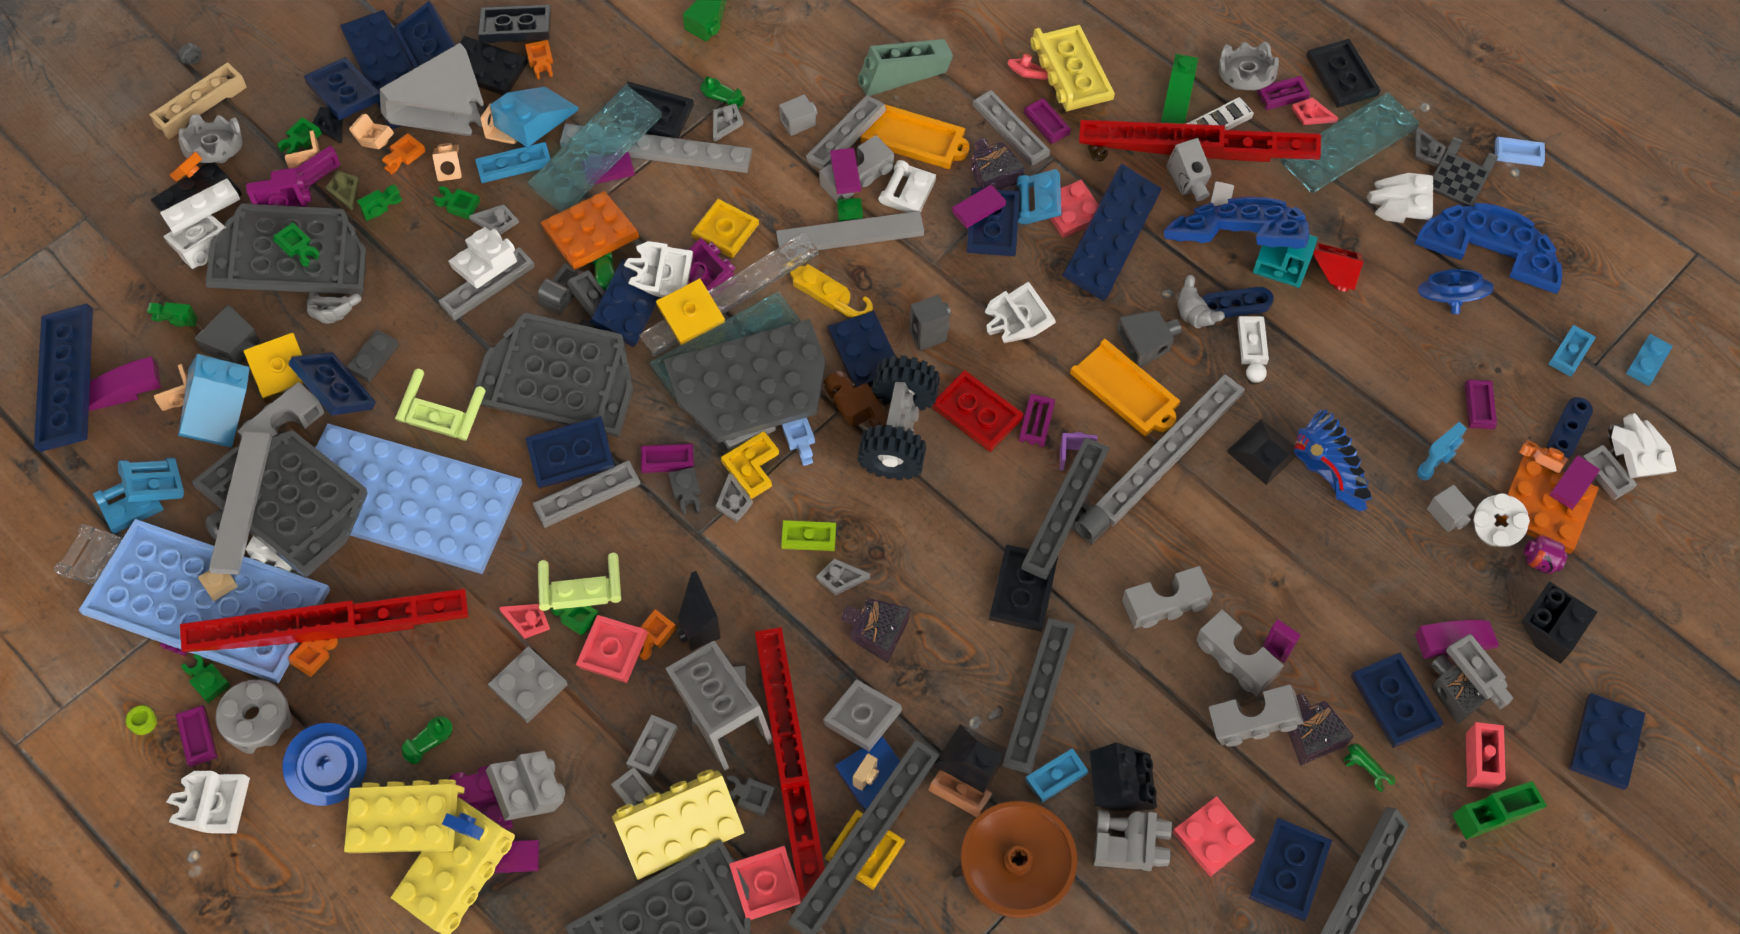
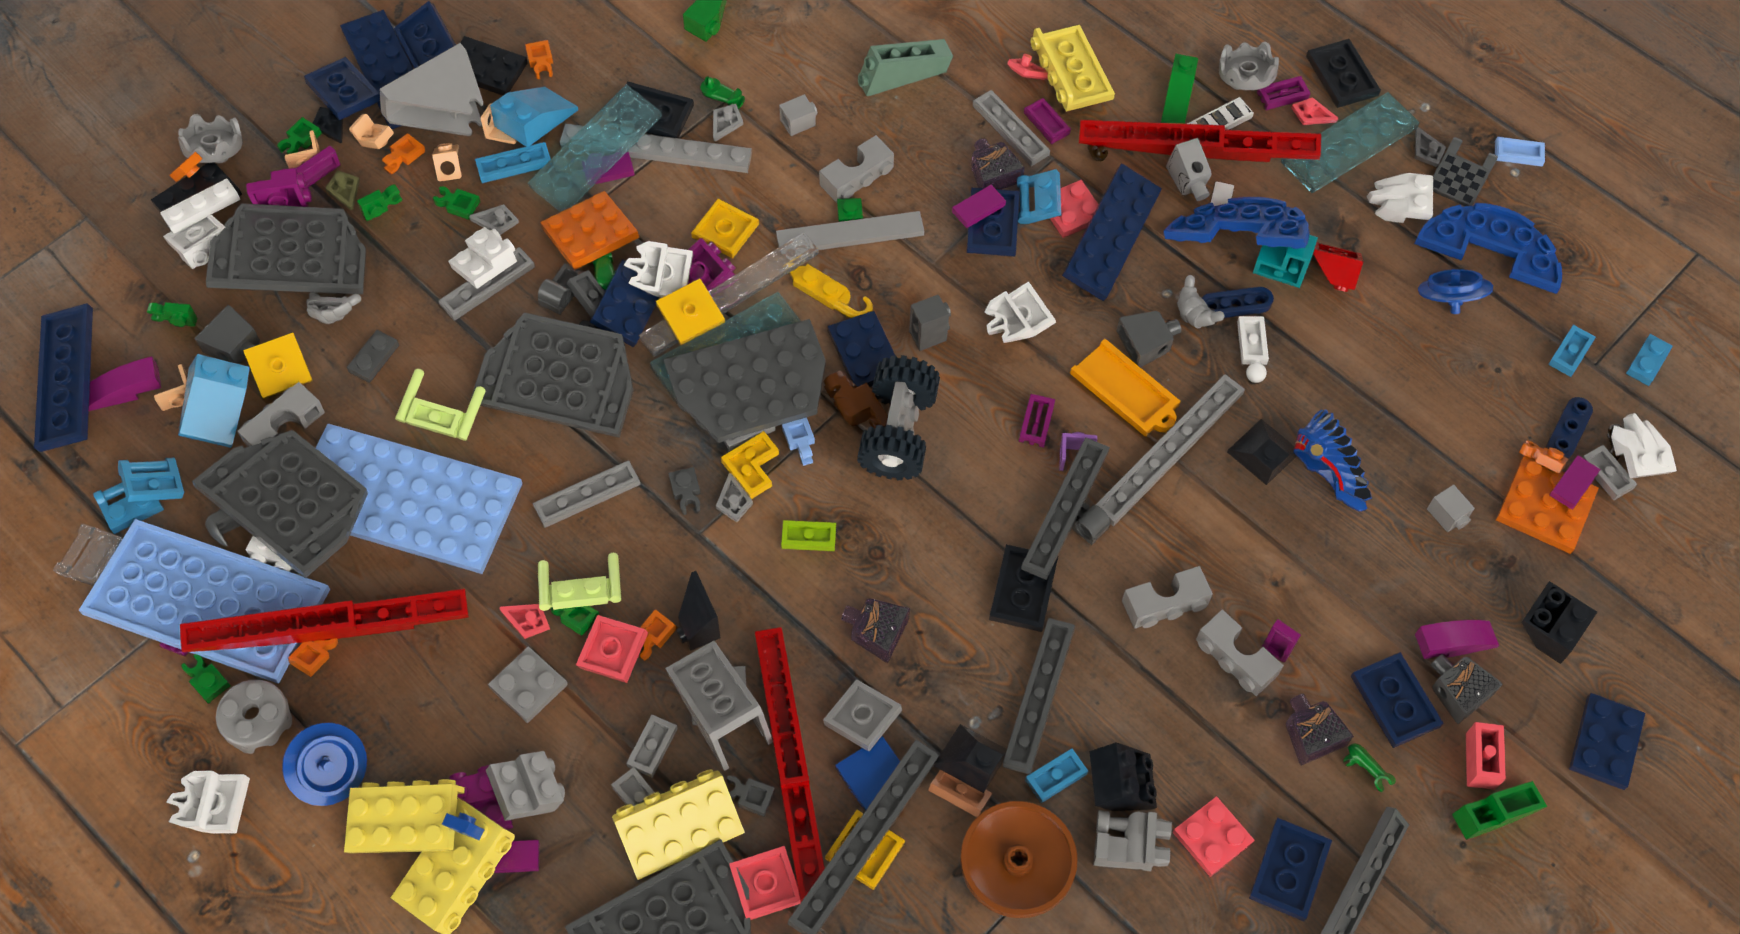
lime tile [126,705,157,735] -> none
tan piece [149,62,247,140] -> none
magenta tile [175,705,218,767] -> none
dark grey plate [179,43,202,65] -> none
tan plate [198,570,238,601] -> none
light grey tile [209,431,272,575] -> none
green plate [273,223,320,267] -> none
dark blue plate [288,352,376,416] -> none
green piece [401,716,452,765] -> none
black plate [478,5,551,43] -> none
dark blue plate [525,416,615,489] -> none
magenta tile [641,443,694,473] -> none
light grey plate [806,95,886,169] -> none
light grey piece [816,559,870,596] -> none
magenta tile [830,148,861,195] -> none
tan plate [853,753,879,791] -> none
light orange piece [861,104,970,170] -> none
white plate [878,160,936,213] -> none
red plate [931,370,1024,453] -> none
light grey arch [1209,684,1304,747] -> none
dark azure plate [1417,422,1467,480] -> none
light grey hinge [1446,634,1513,709] -> none
magenta tile [1465,379,1497,429] -> none
white plate [1473,493,1530,547] -> none
magenta head [1524,535,1568,574] -> none

